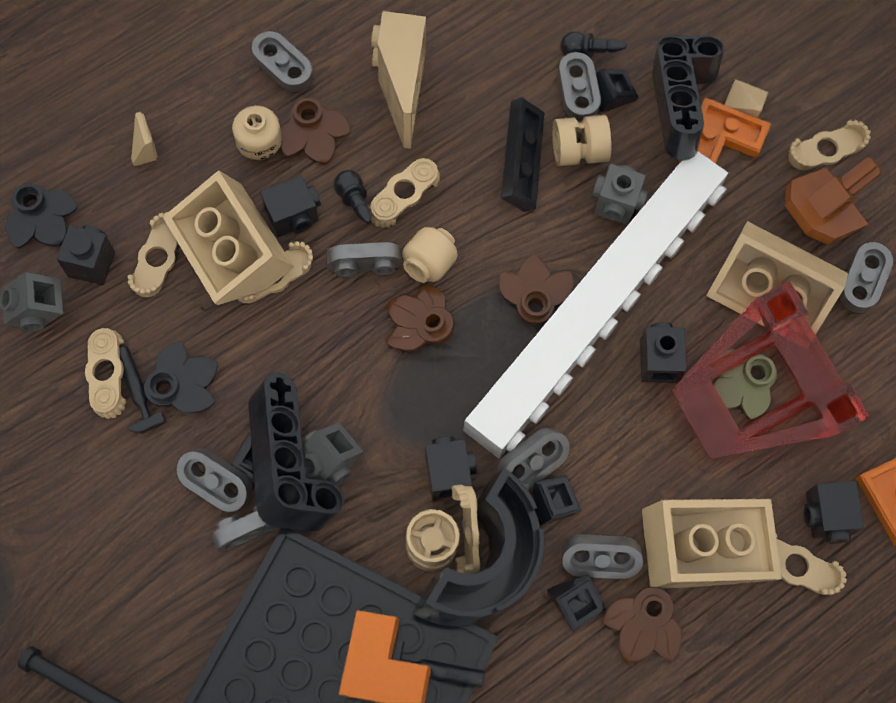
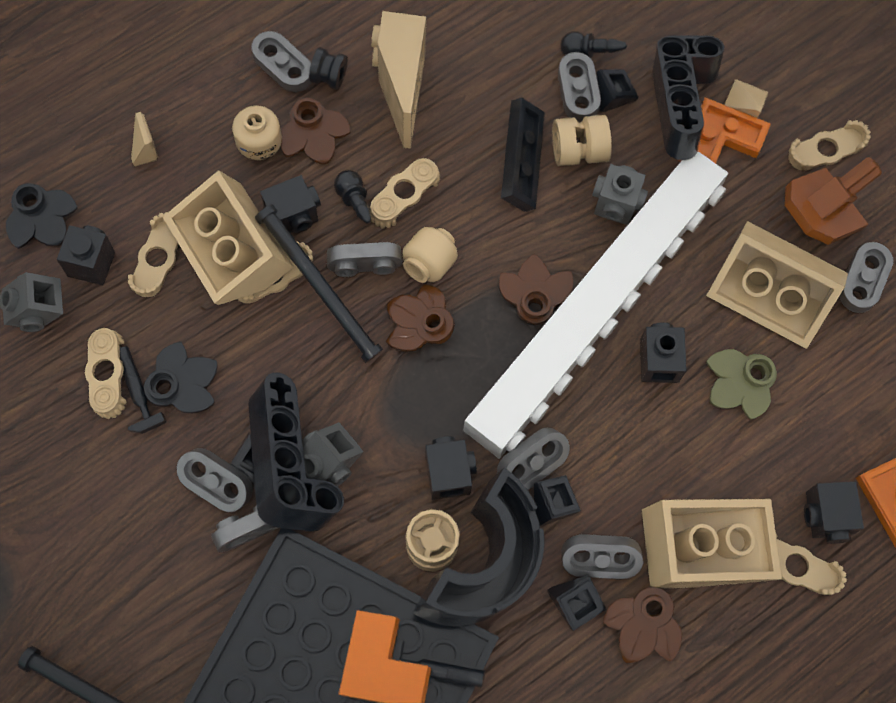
tan piece [452,485,480,573] -> none
clear red windscreen [671,280,870,458] -> none
none -> black bar [255,204,383,363]
none -> black wheel [309,47,348,90]

